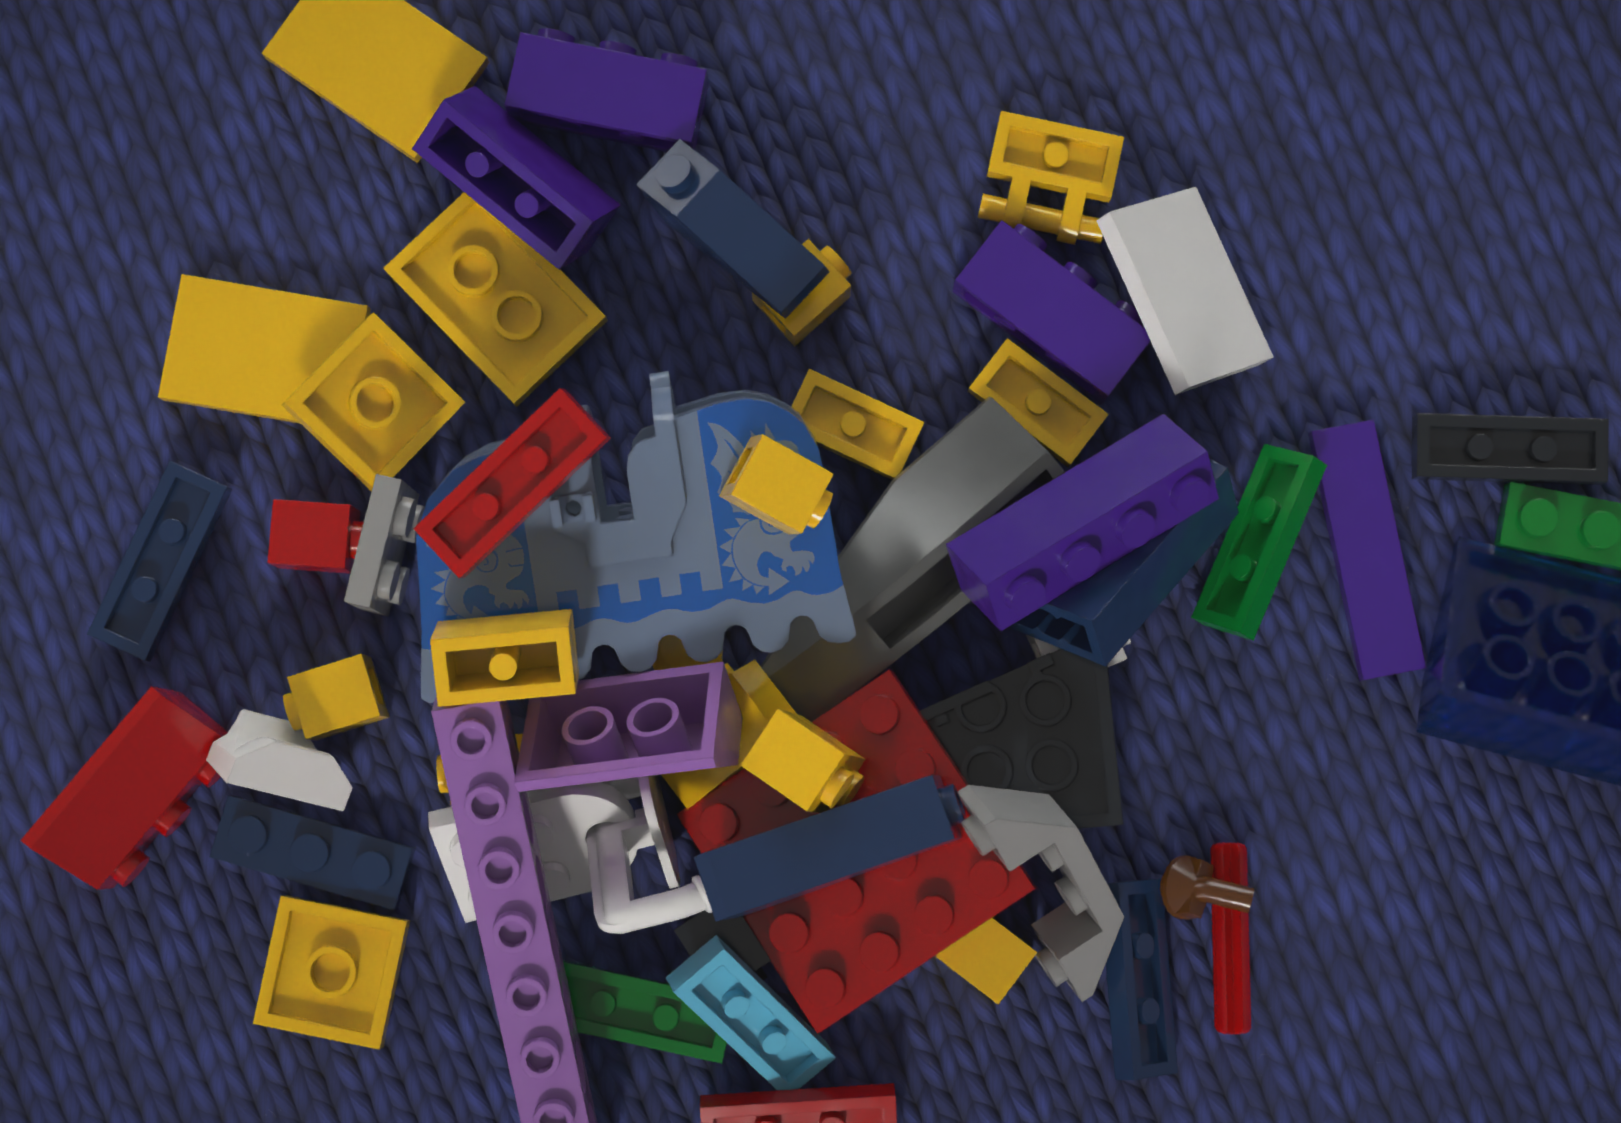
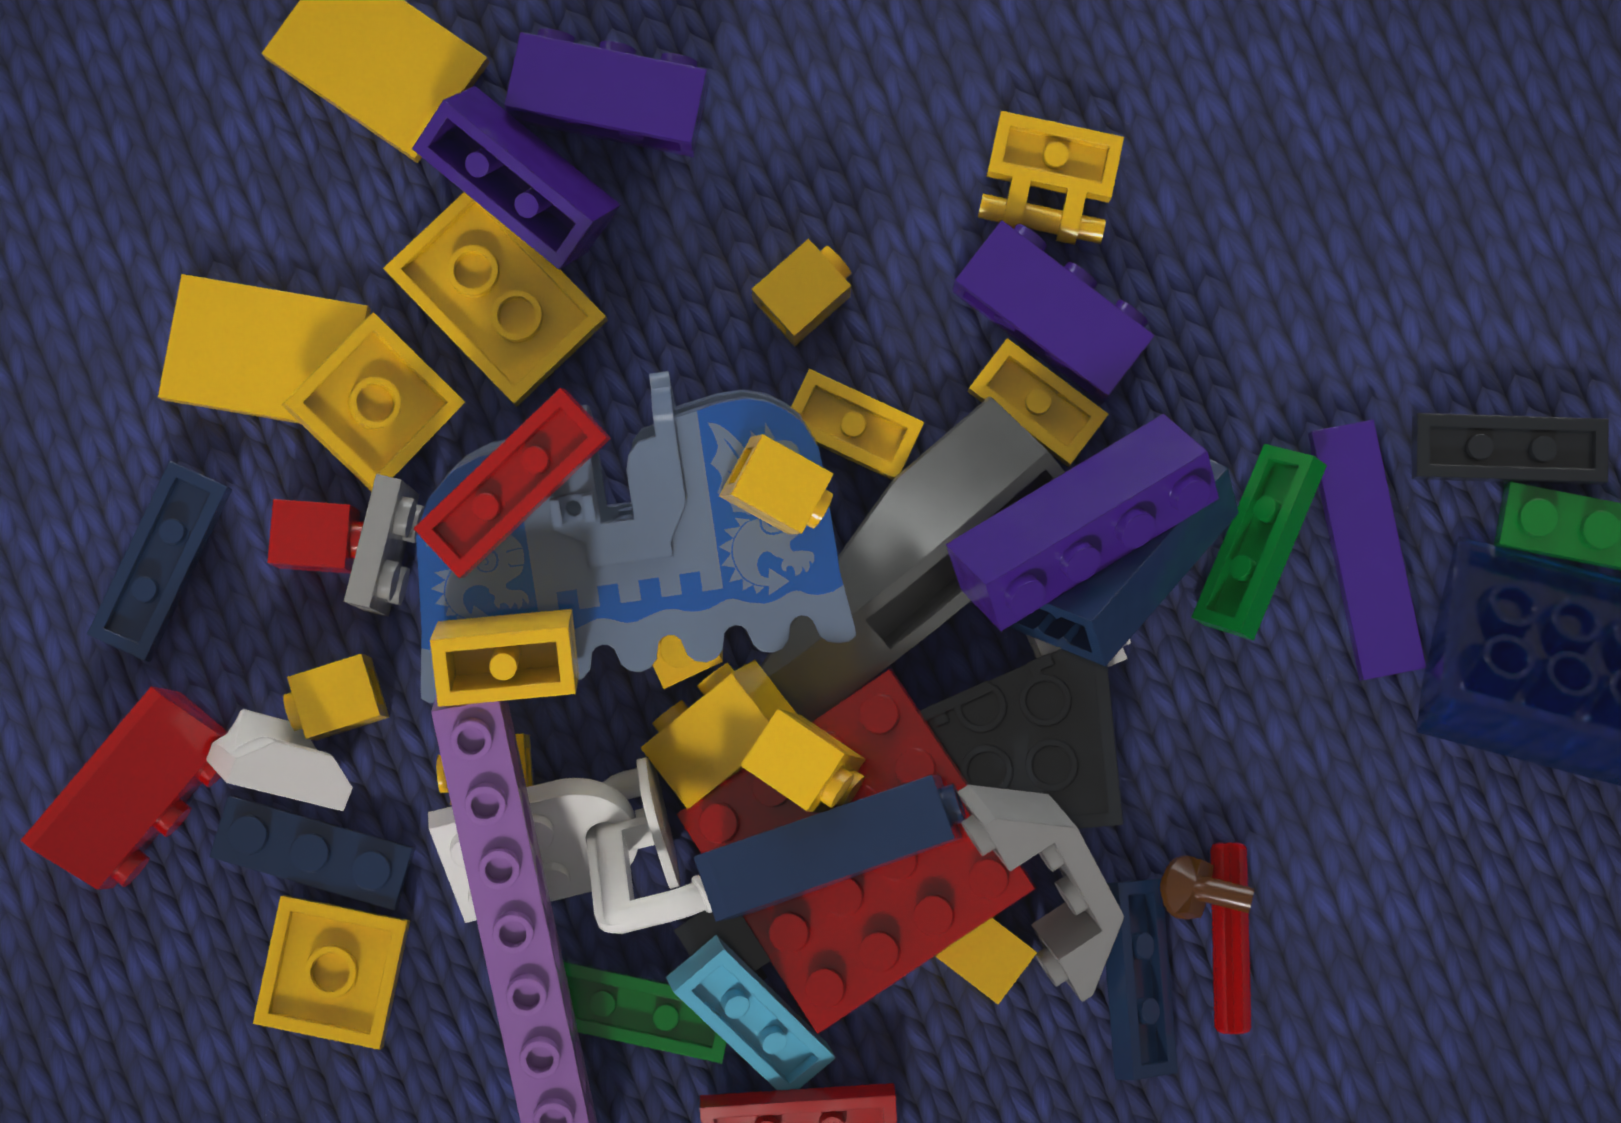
medium lavender slope [514,662,743,792] -> none
dark blue slope [636,139,829,319] -> none
white tile [1096,187,1273,395] -> none

